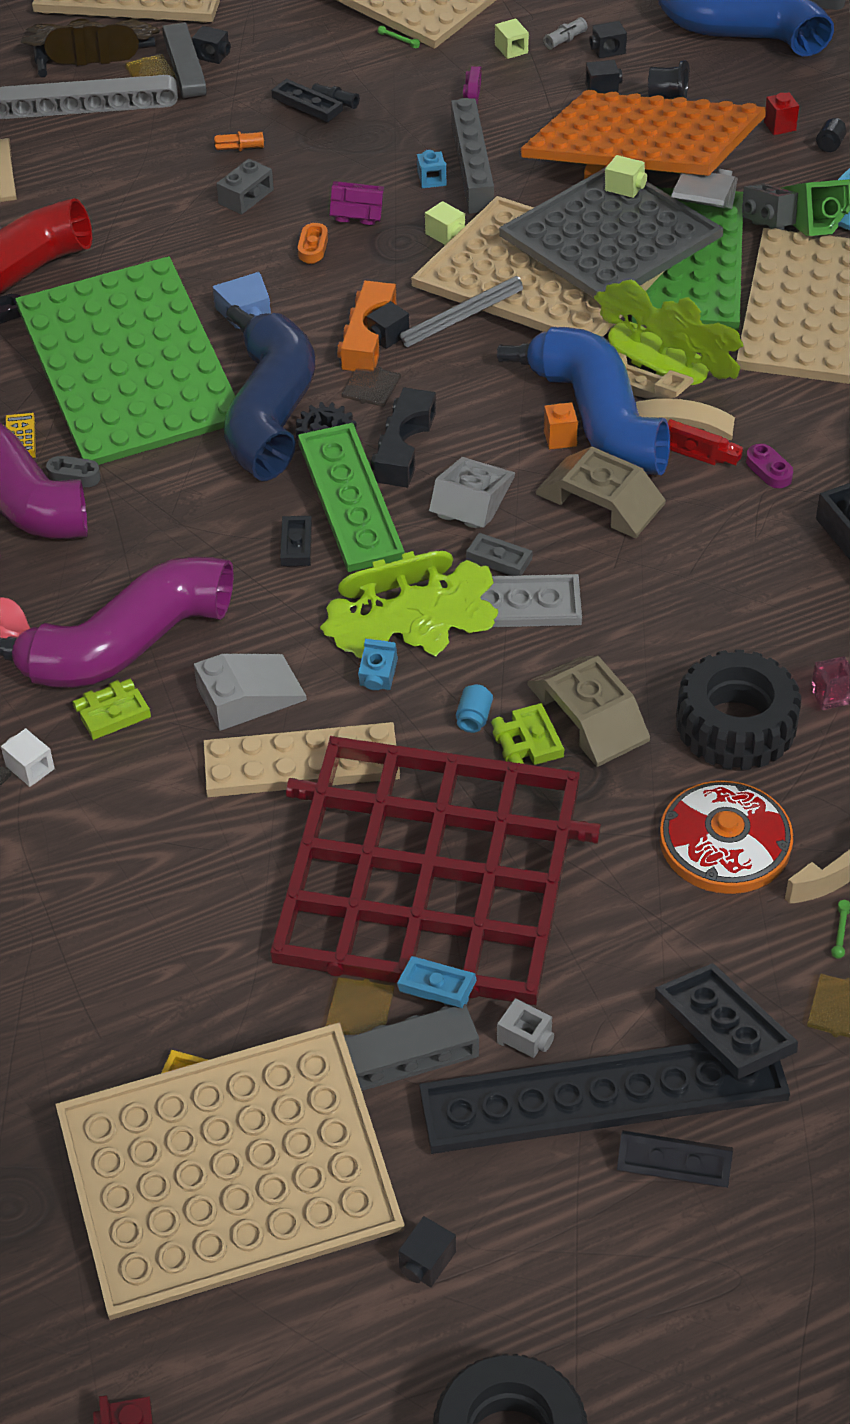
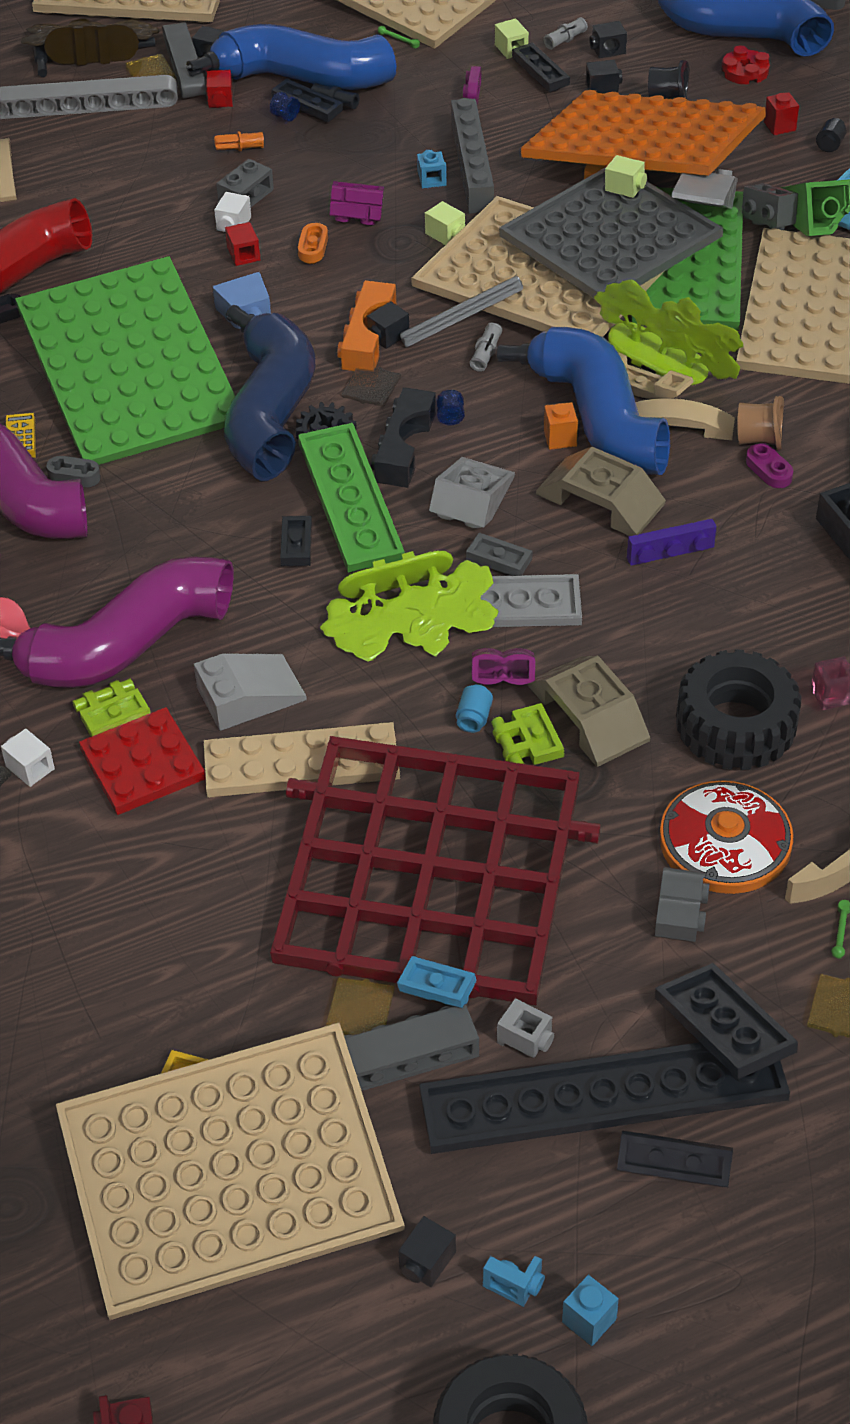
dark azure brick [358,638,398,690] -> none
red hinge [668,419,744,466] -> none
none -> red plate [79,707,206,815]
none -> blue animal [186,24,397,90]
none -> red brick [207,70,233,108]
none -> white brick [214,192,251,232]
none -> red brick [225,222,261,266]
none -> clear blue wheel [270,92,300,122]
none -> clear blue wheel [436,390,465,425]
none -> light grey pin [470,322,502,372]
none -> magenta brick [471,648,535,685]
none -> dark azure bracket [483,1256,545,1307]
none -> black plate [512,42,570,92]
none -> dark azure brick [562,1274,619,1346]
none -> dark purple plate [627,519,717,565]
none -> dark grey brick [655,867,710,942]
none -> red plate [721,46,770,84]
none -> medium nougat piece [737,396,784,450]

